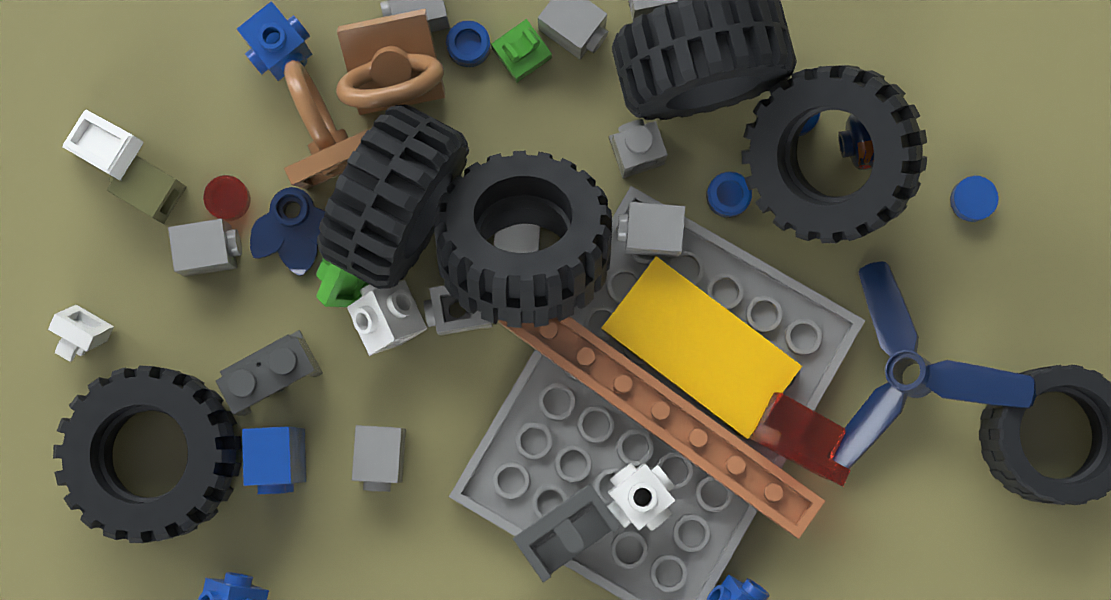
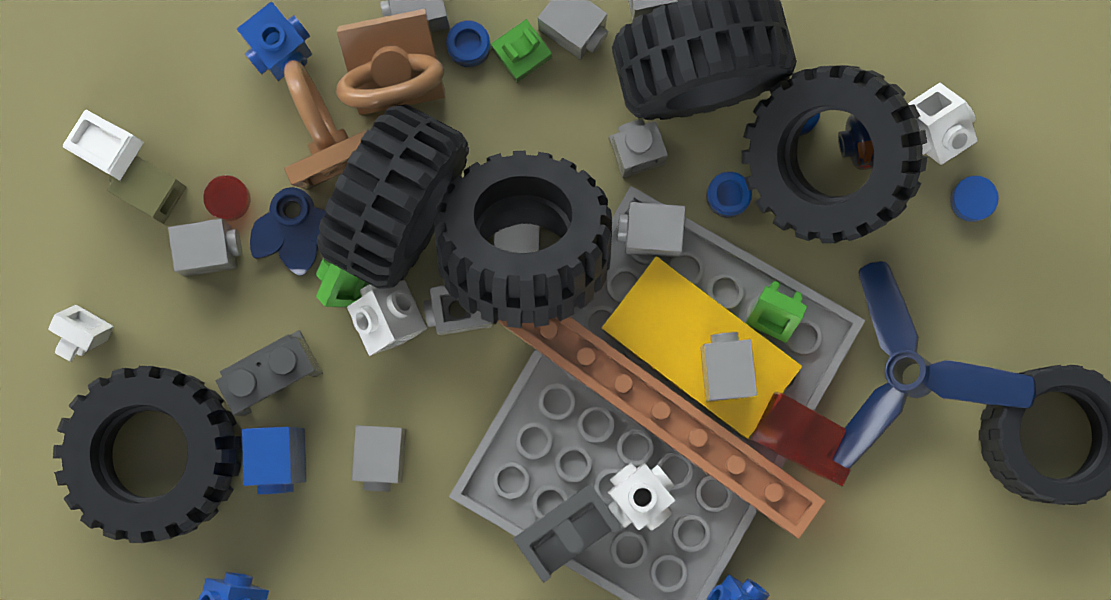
none -> light grey brick [700,332,757,402]
none -> bright green tile [745,281,807,343]
none -> white brick [908,83,978,165]

